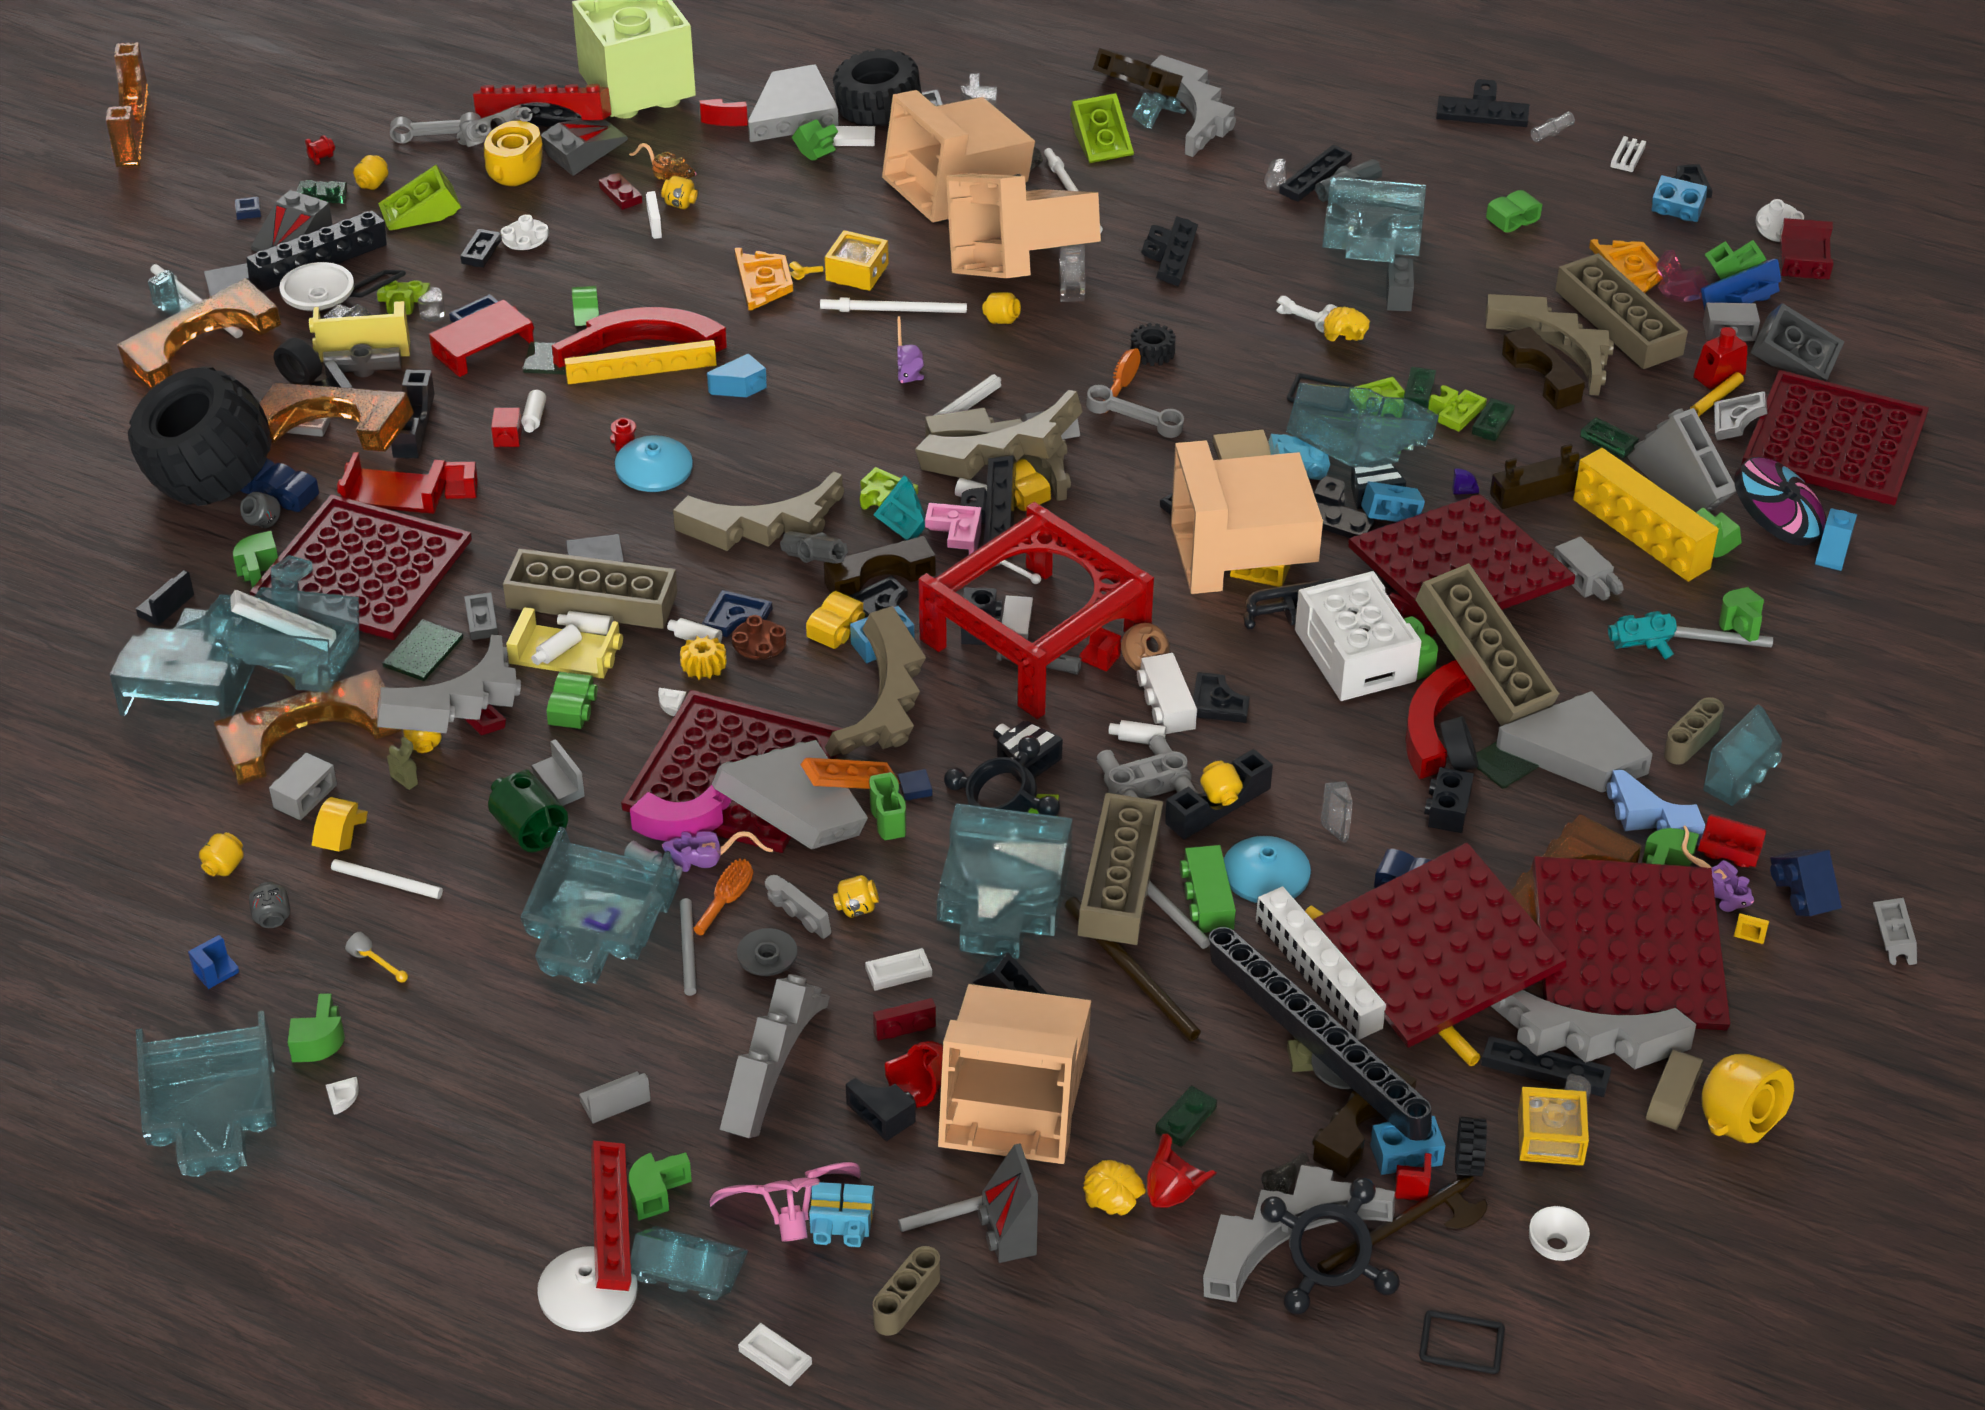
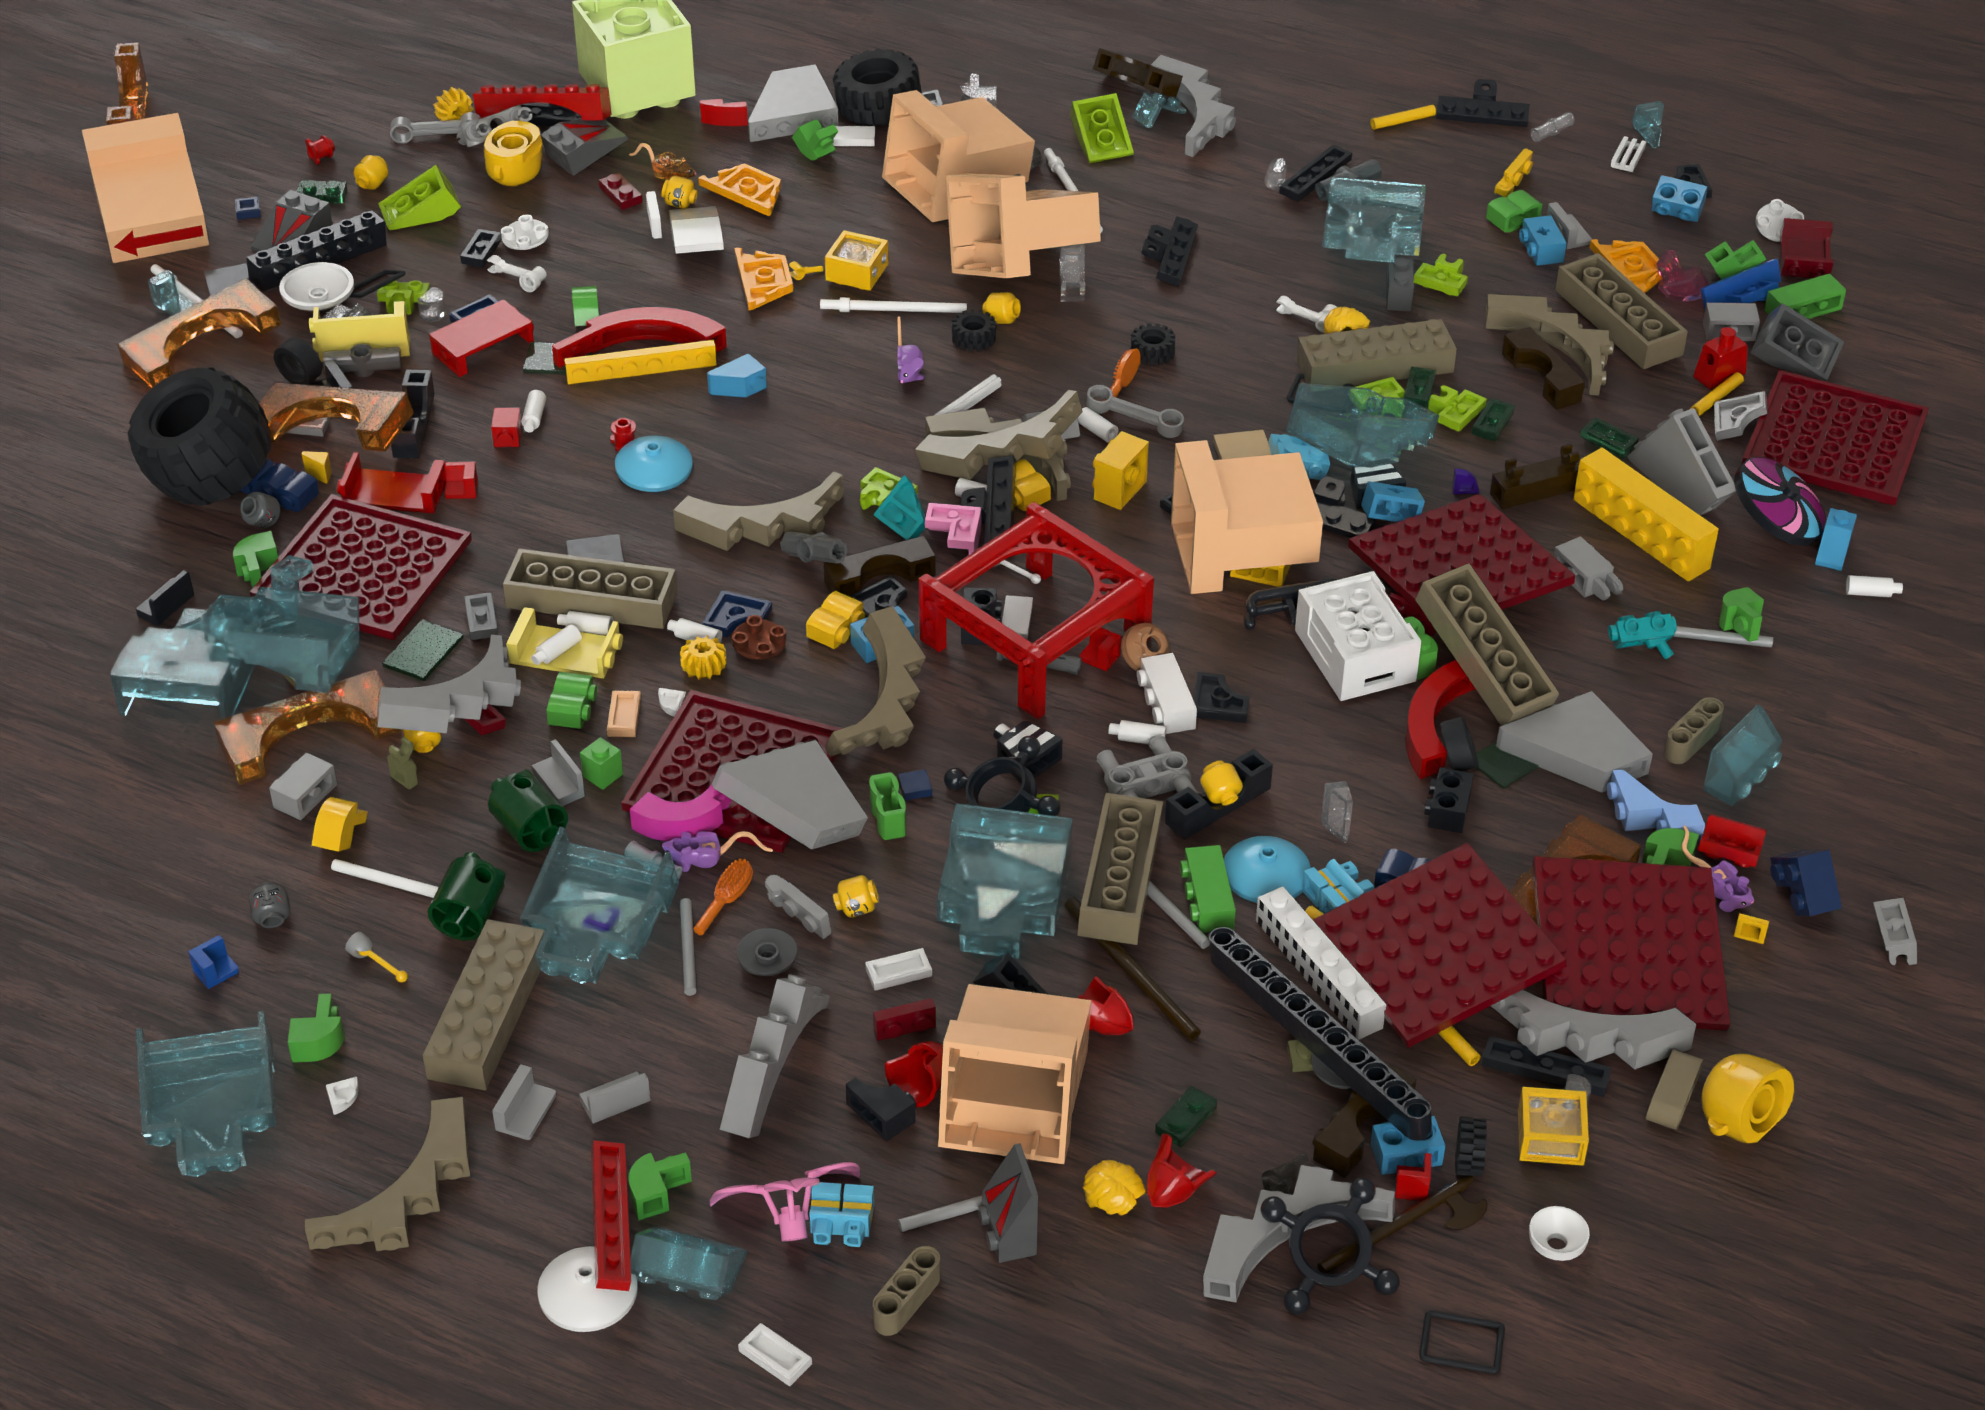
yellow head [199,832,244,876] -> none
white tile [230,590,337,653] -> none
orange tile [800,758,900,789] -> none
bright green brick [1696,508,1742,558] -> none
none -> light nougat piece [82,113,209,263]
none -> yellow slope [302,451,332,484]
none -> dark tan arch [305,1097,470,1251]
none -> dark tan brick [423,919,548,1091]
none -> dark green cylinder [427,852,506,941]
none -> yellow gear [433,87,474,121]
none -> white brick [487,255,547,292]
none -> light grey panel [492,1064,556,1140]
none -> bright green brick [580,737,623,790]
none -> light nougat tile [607,691,641,737]
none -> white slope [669,206,724,254]
none -> light orange wing [698,163,781,216]
none -> black tyre [952,309,996,352]
none -> white cylinder [1077,407,1118,443]
none -> red helmet [1078,976,1134,1035]
none -> yellow brick [1092,431,1149,510]
none -> dark tan brick [1296,319,1457,391]
none -> medium azure hips [1302,859,1375,914]
none -> yellow piece [1370,105,1436,130]
none -> lime plate [1414,254,1468,297]
none -> yellow hinge [1494,149,1533,197]
none -> dark azure brick [1519,215,1567,266]
none -> light grey panel [1547,202,1592,249]
none -> clear light blue bracket [1632,101,1664,148]
none -> bright green brick [1764,274,1846,319]
none -> white cylinder [1846,575,1903,597]

